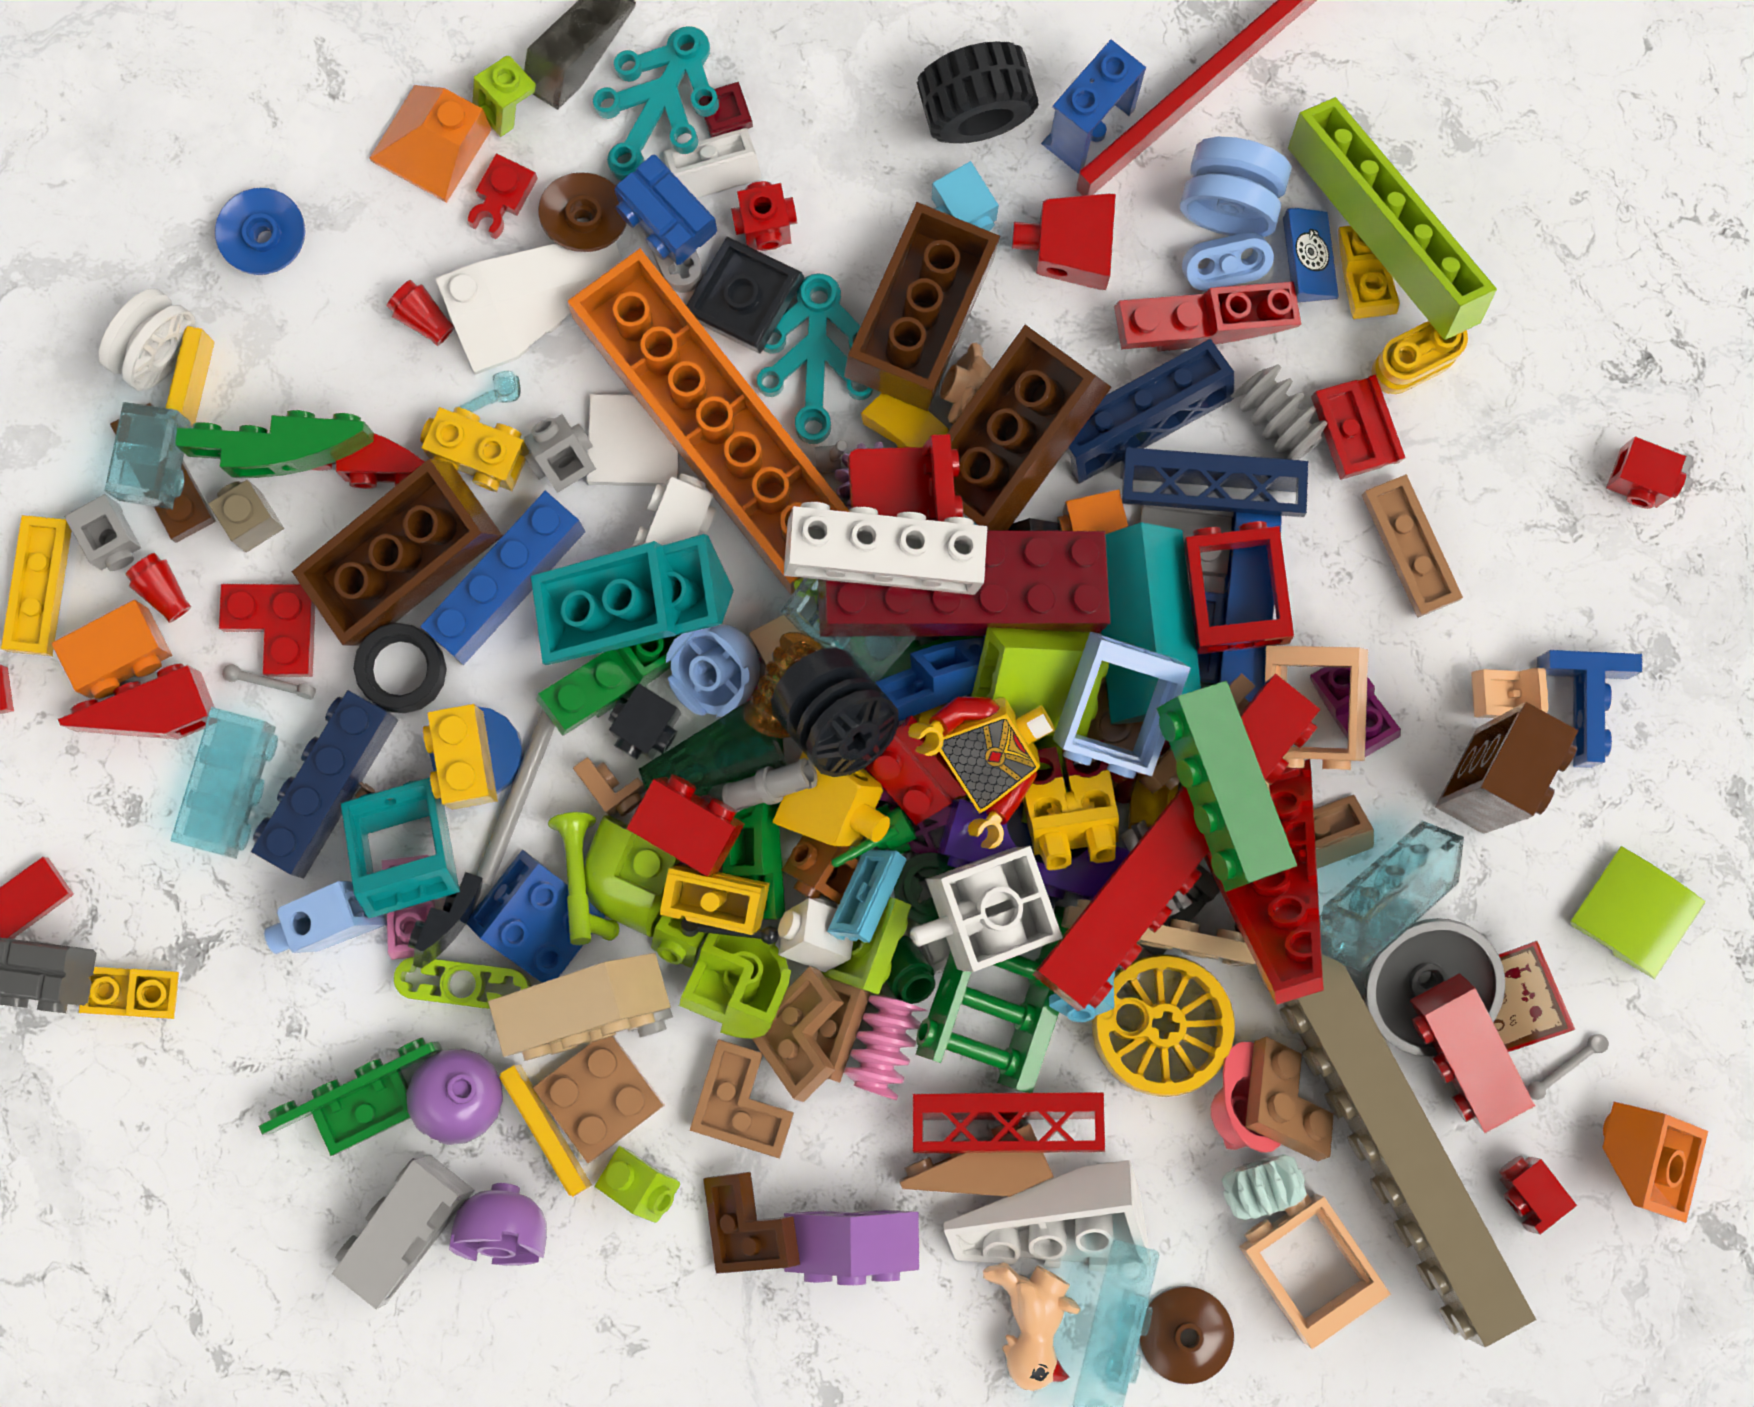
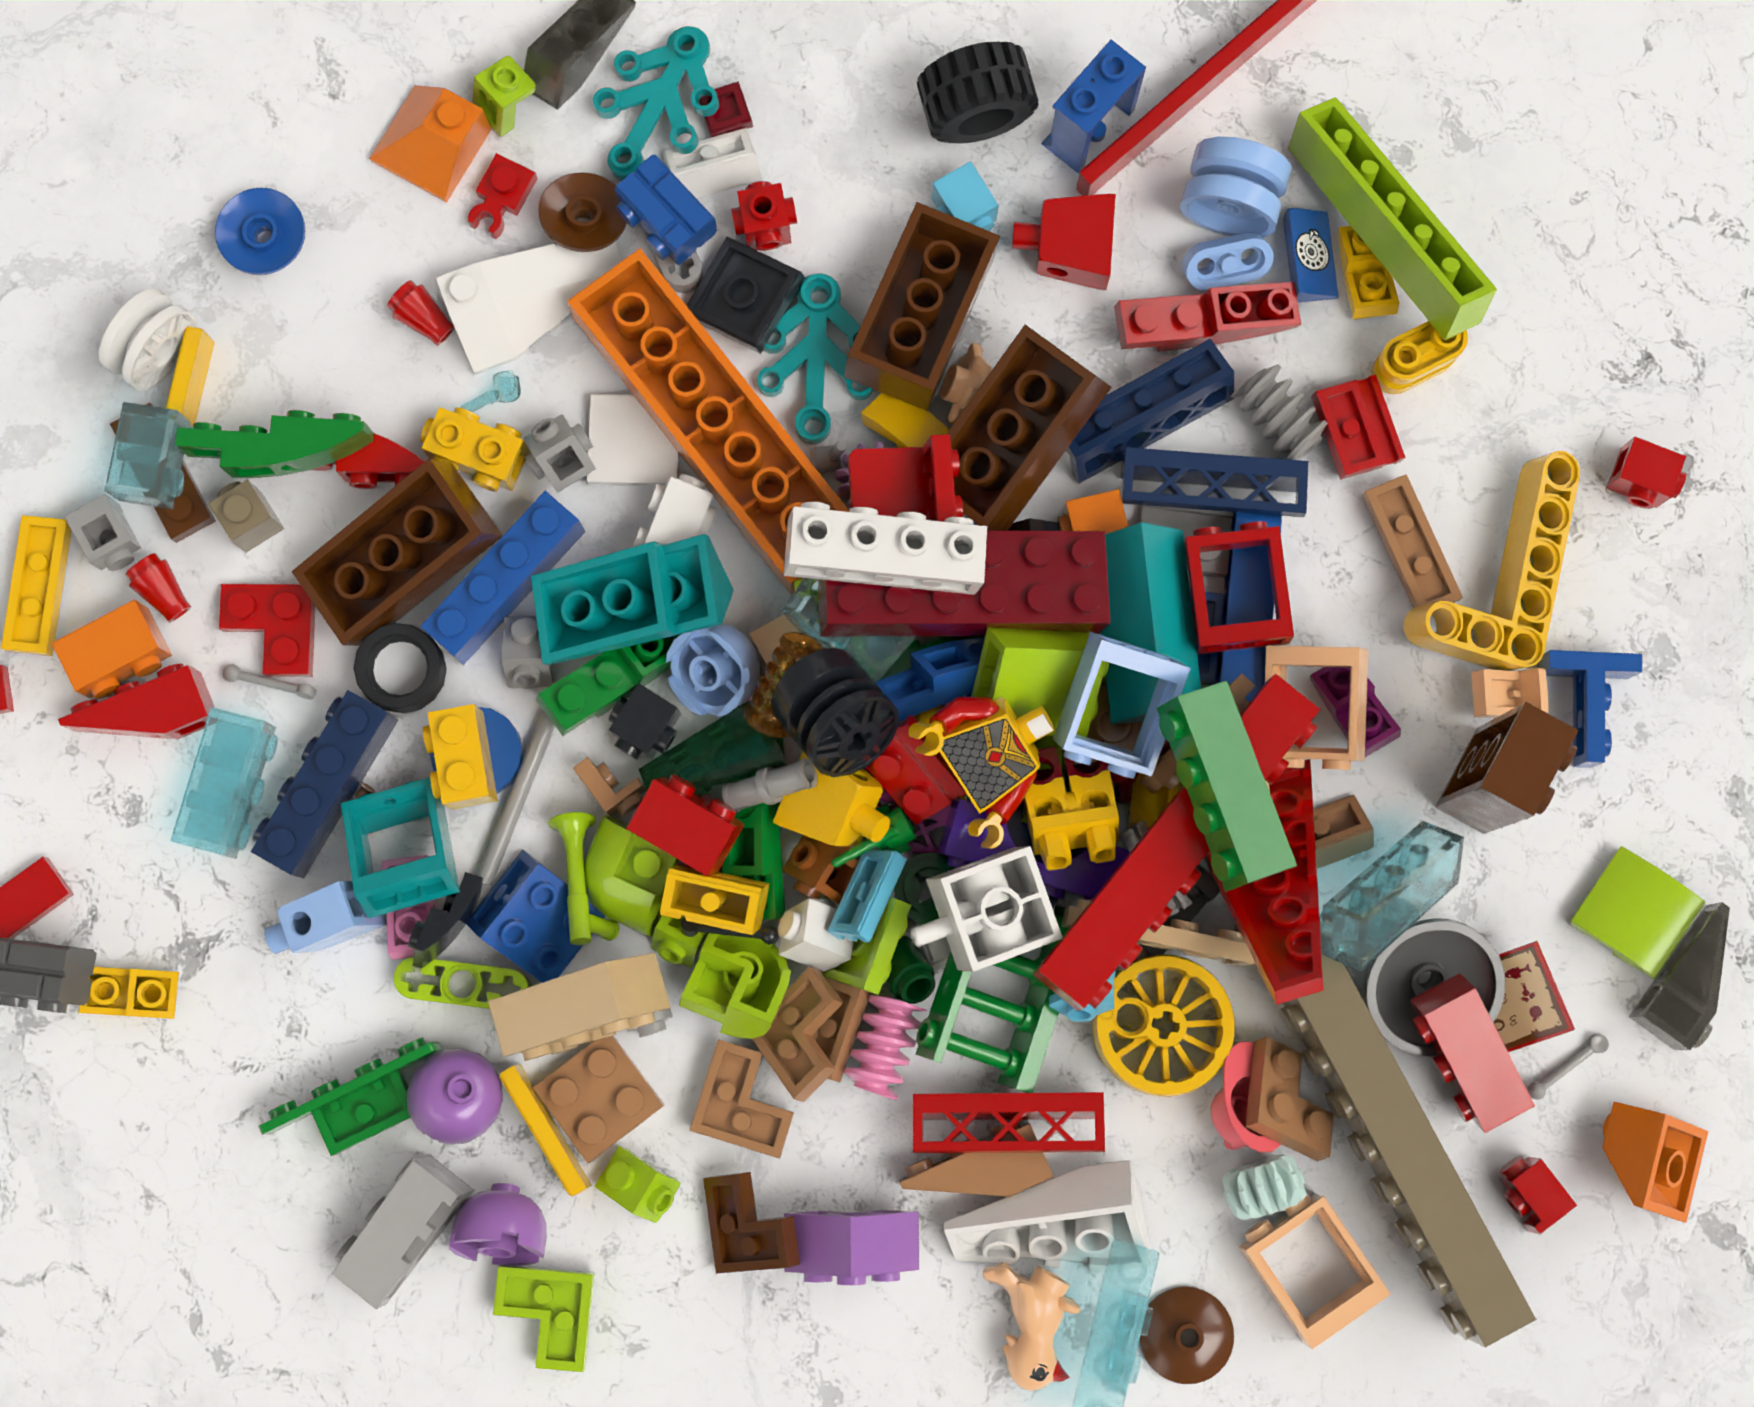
none -> lime plate [493,1265,595,1372]
none -> light grey bracket [501,616,553,689]
none -> yellow beam [1403,450,1580,671]
none -> clear smoke slope [1629,902,1730,1050]

